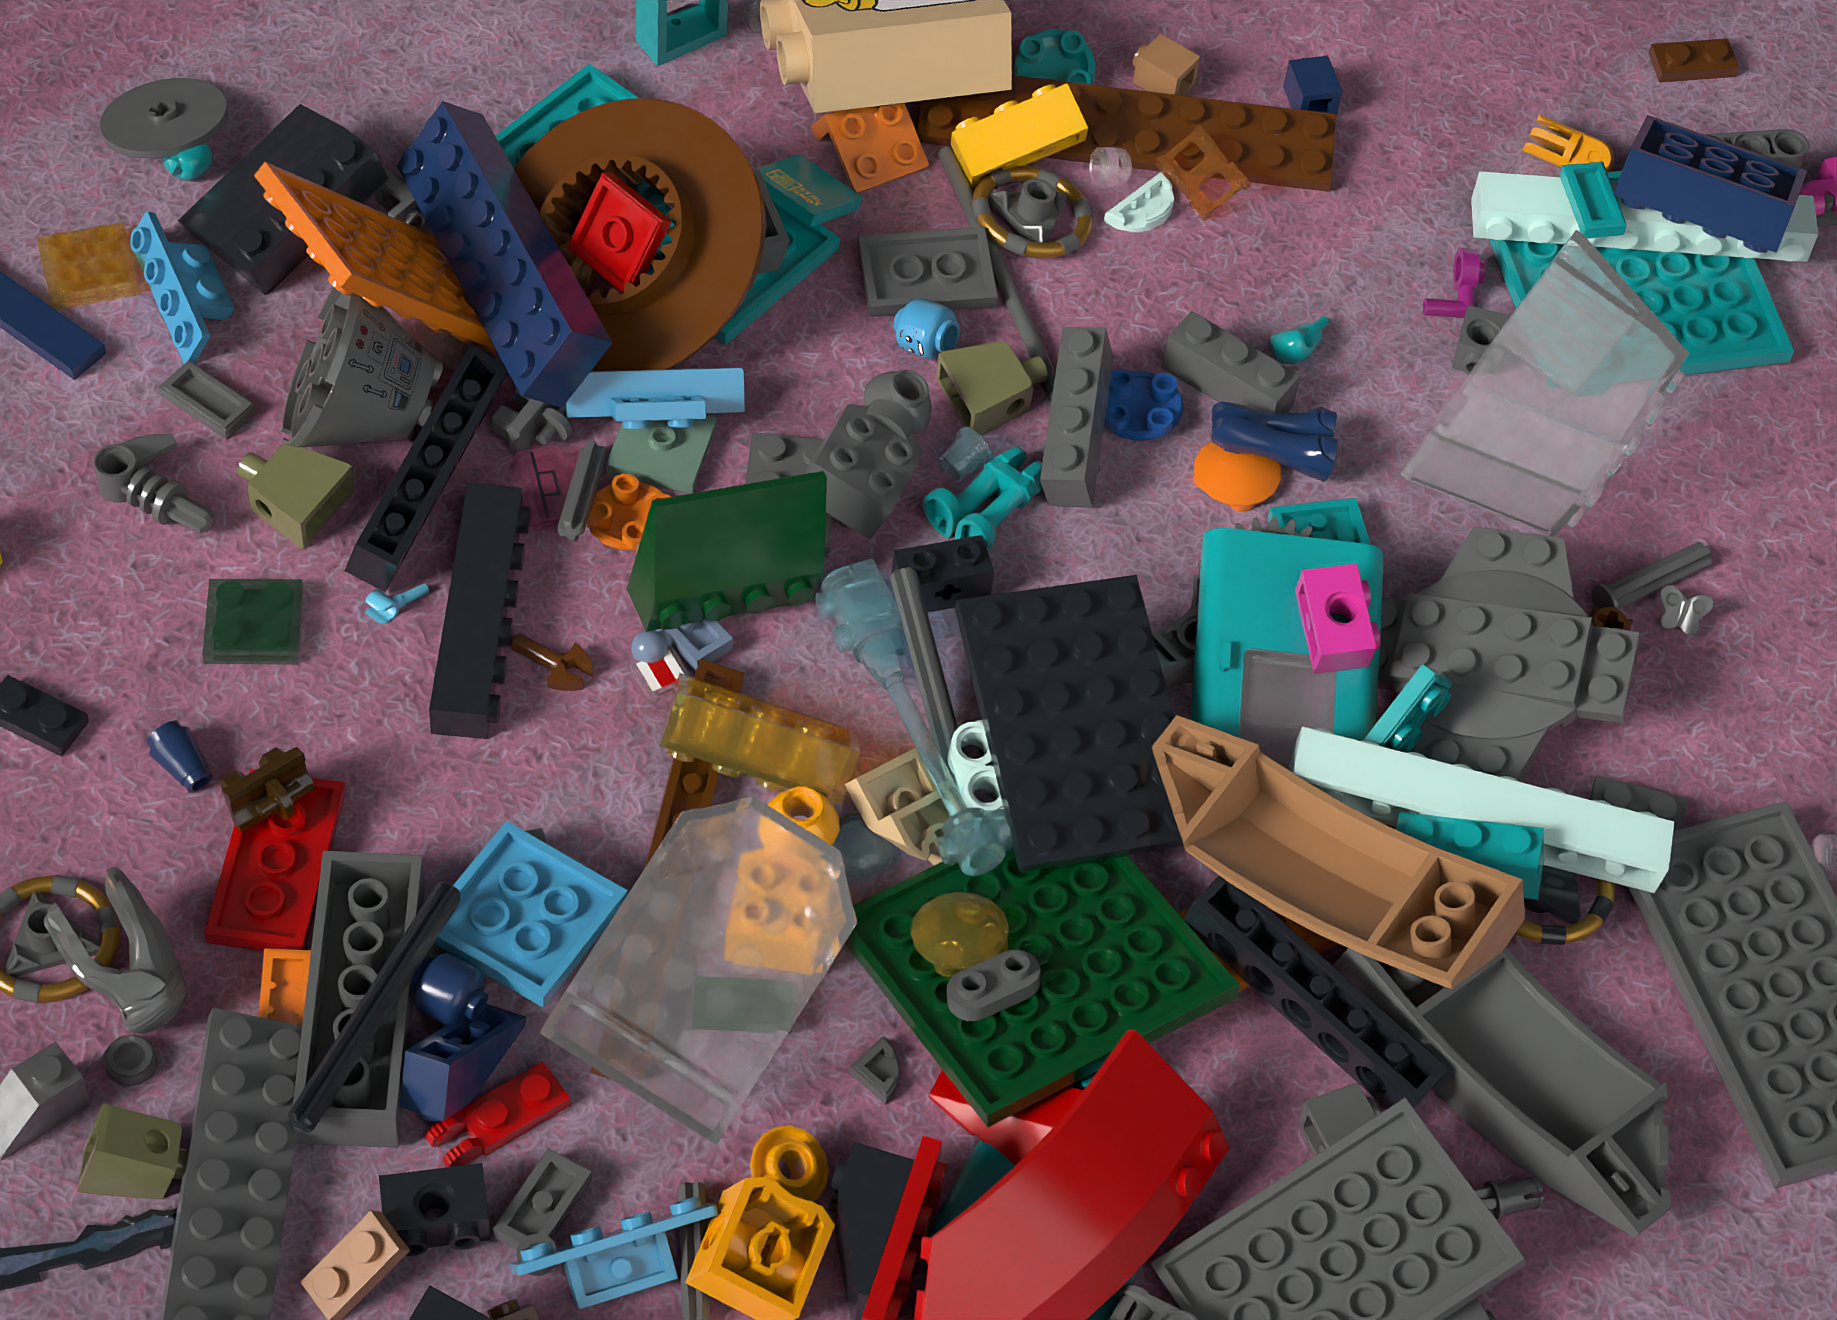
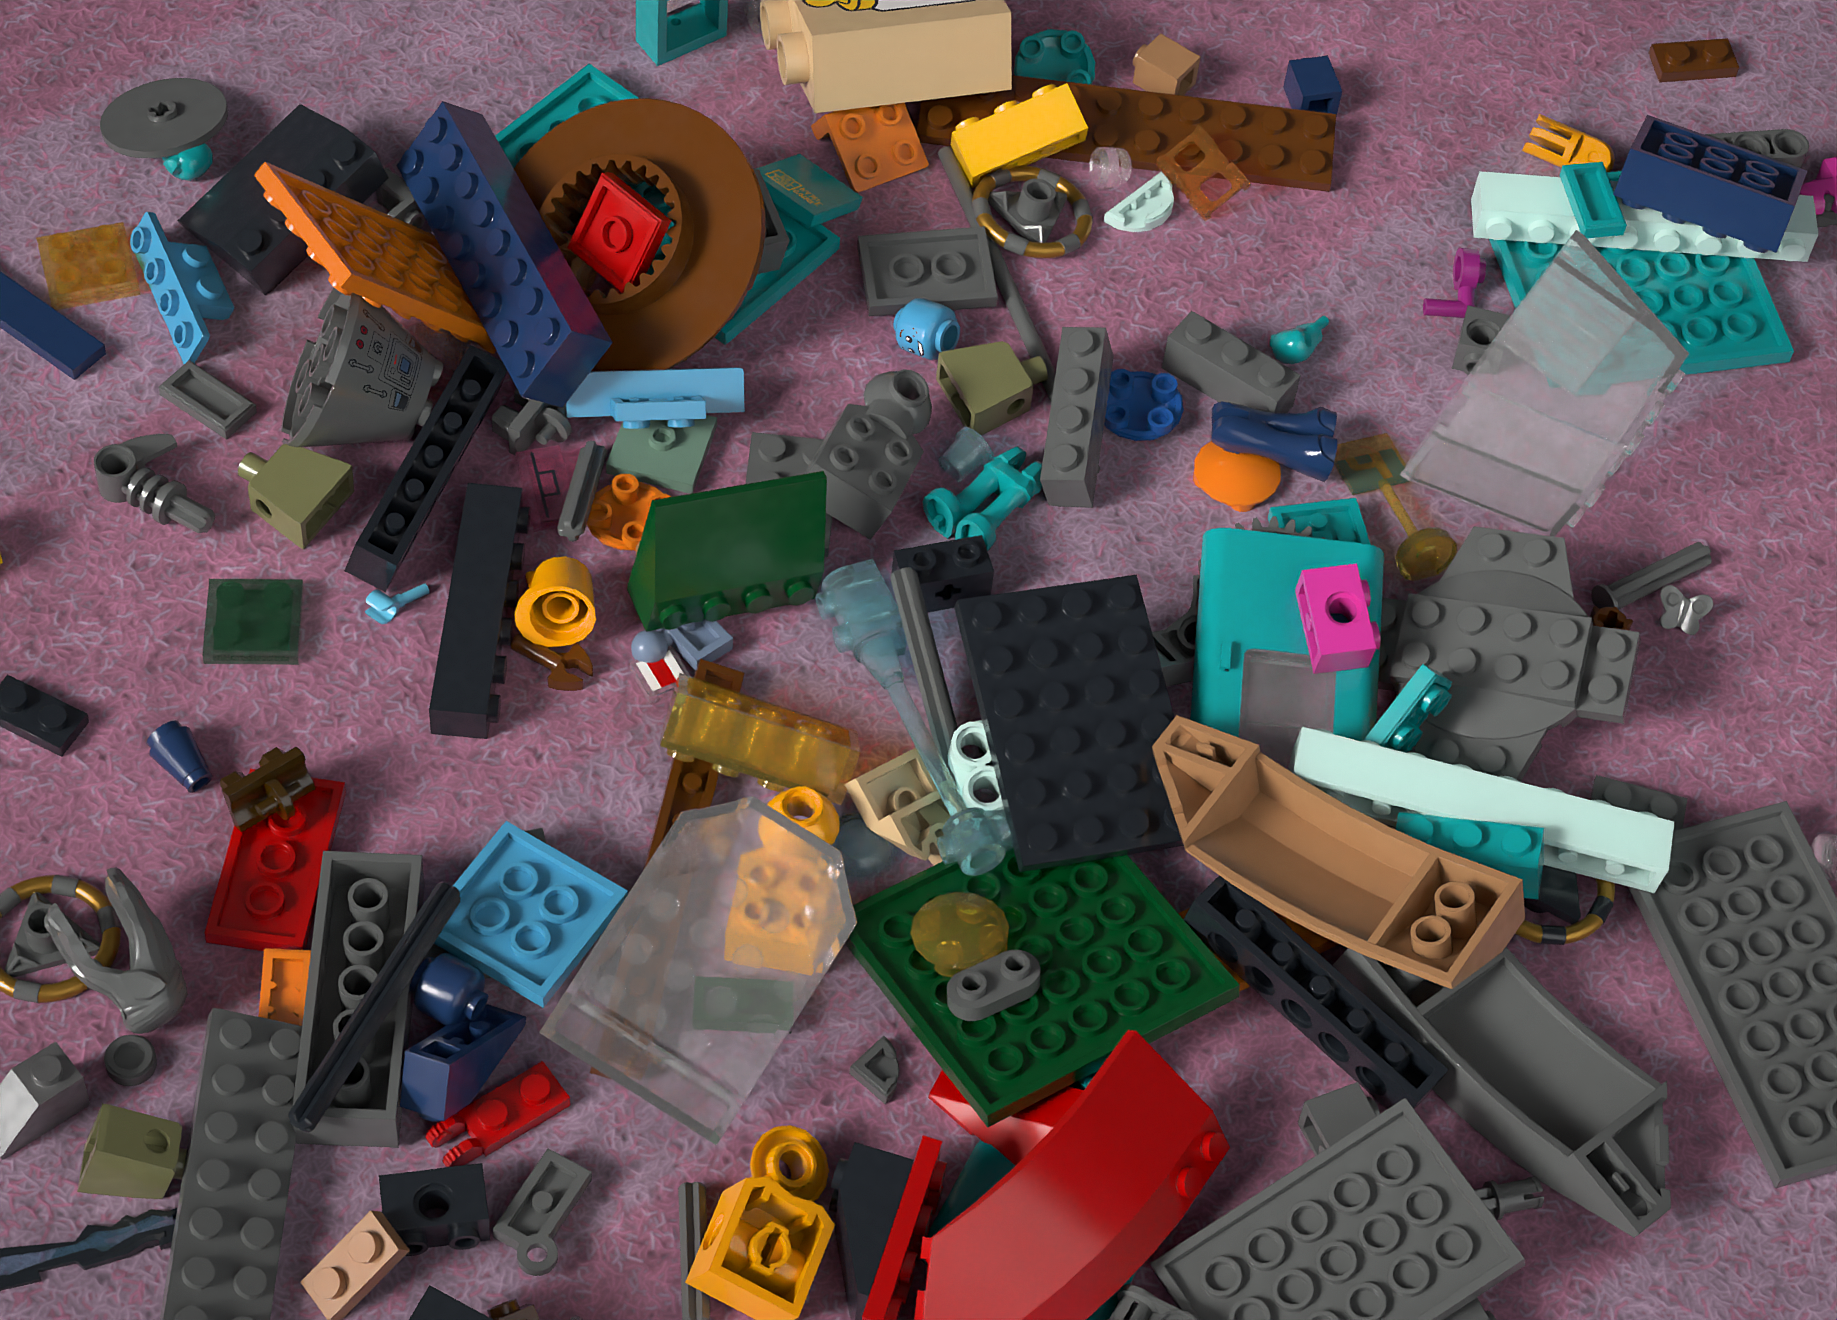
dark azure bracket [509,1196,718,1309] -> none
none -> light orange hat [515,556,596,647]
none -> clear yellow piece [1334,433,1457,581]

